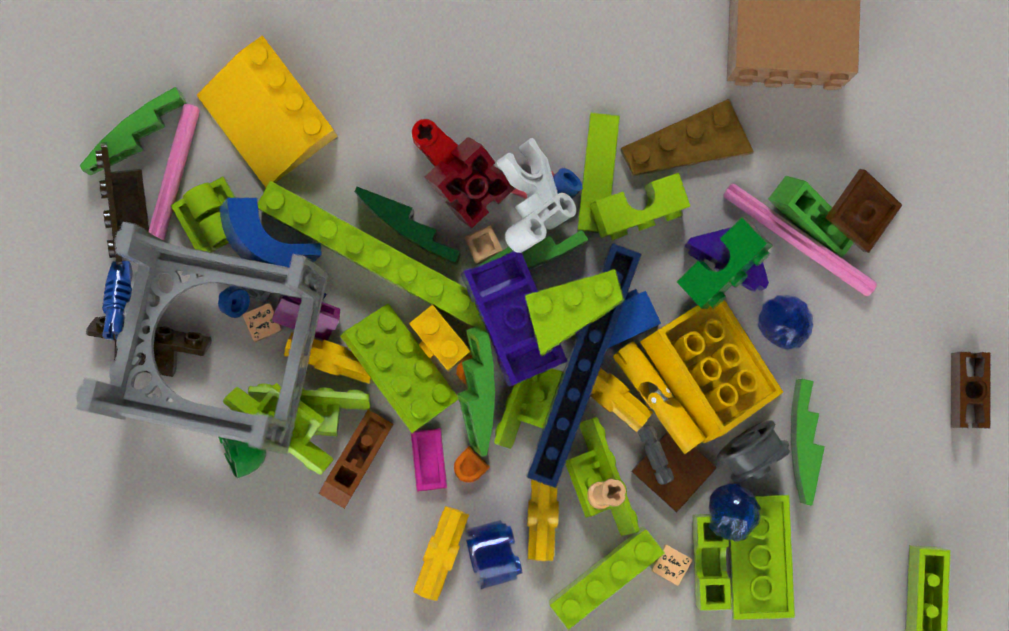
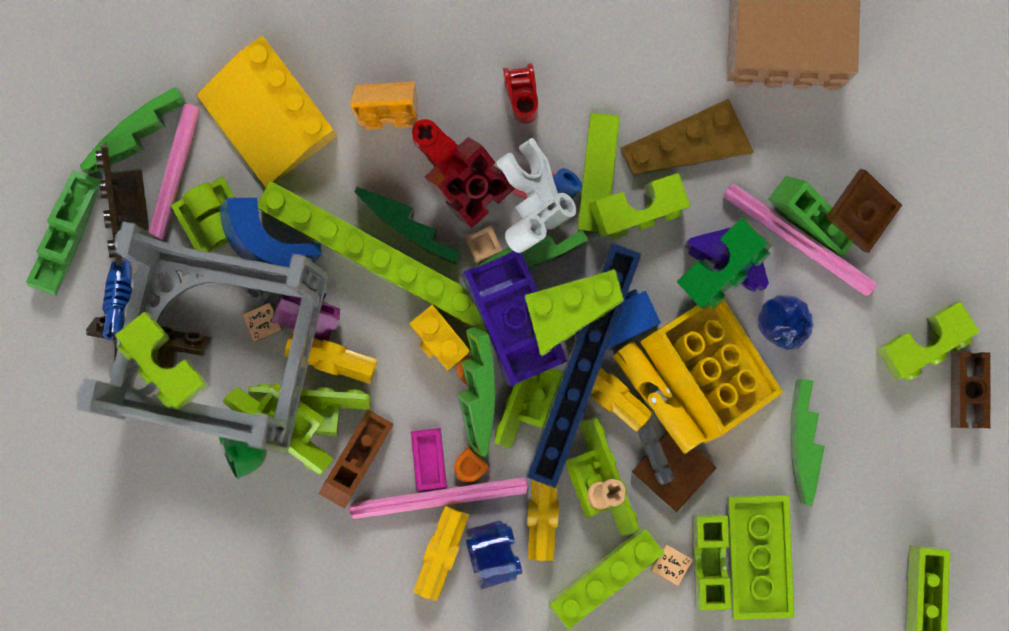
blue tile [218,286,250,318] -> none
lime plate [340,303,459,433] -> none
clear blue hair [708,483,761,542] -> none
dark grey wheel [717,420,790,483] -> none
none -> bright green slope [26,170,101,296]
none -> lime arch [115,311,209,410]
none -> light orange slope [350,81,419,130]
none -> bright pink axle [350,477,528,519]
none -> red piece [503,63,539,124]
none -> lime arch [876,301,980,382]

